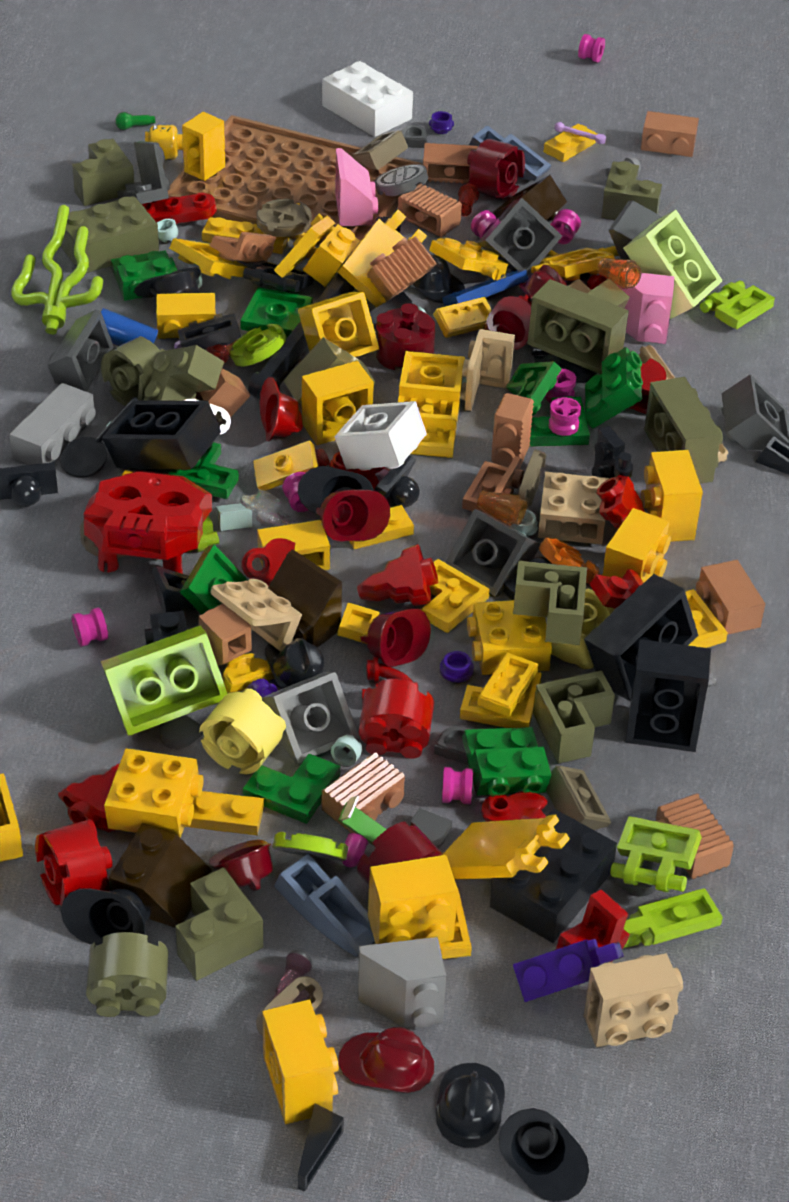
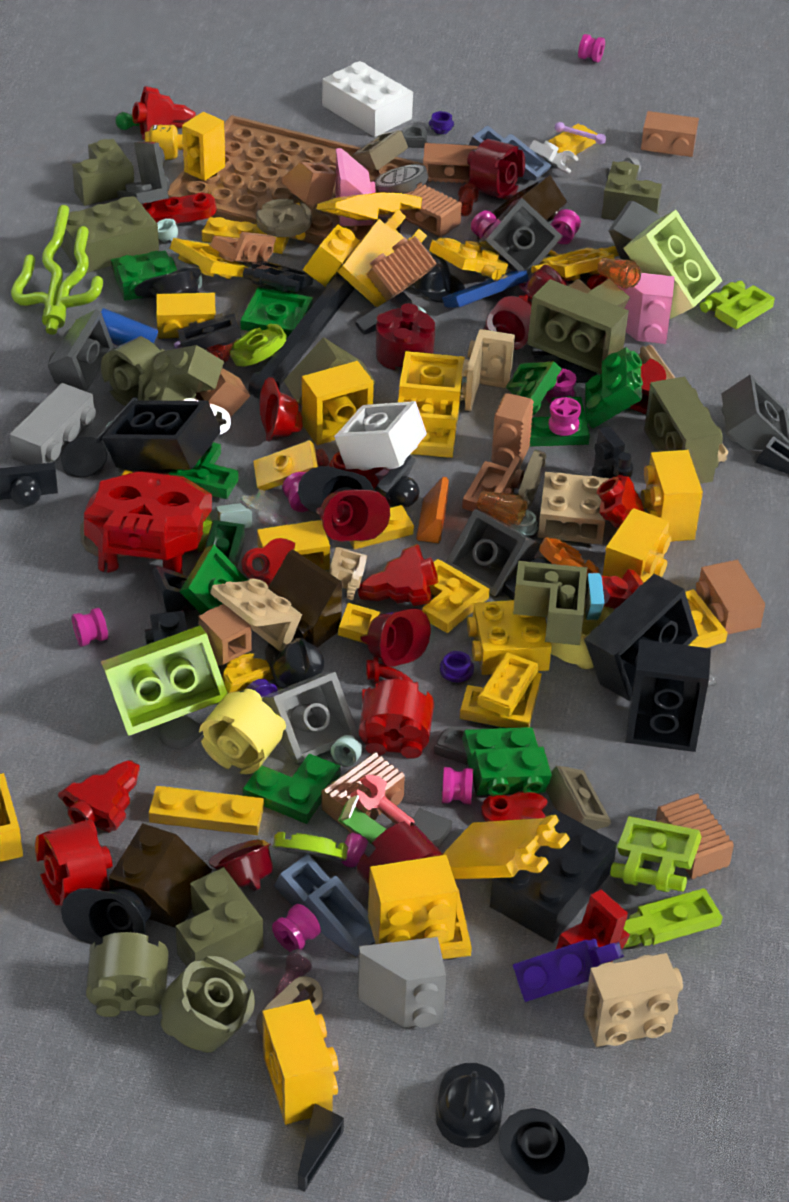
yellow brick [104,748,204,838] -> none
yellow tile [274,213,335,278] -> none
yellow brick [298,292,379,357] -> none
dark red piece [339,1027,434,1093] -> none
yellow plate [433,297,492,338] -> none
olive brick [533,670,615,764] -> none
none -> red rock [132,86,196,140]
none -> olive brick [161,956,255,1053]
none -> dark green slope [205,520,245,568]
none -> dark pink wheel [272,904,321,952]
none -> nougat slope [281,162,337,207]
none -> yellow slope [317,193,422,221]
none -> tan hinge [329,547,367,600]
none -> coral bar [350,775,415,826]
none -> orange slope [416,477,449,543]
none -> white plate [529,140,579,174]
none -> medium azure tile [584,573,605,620]

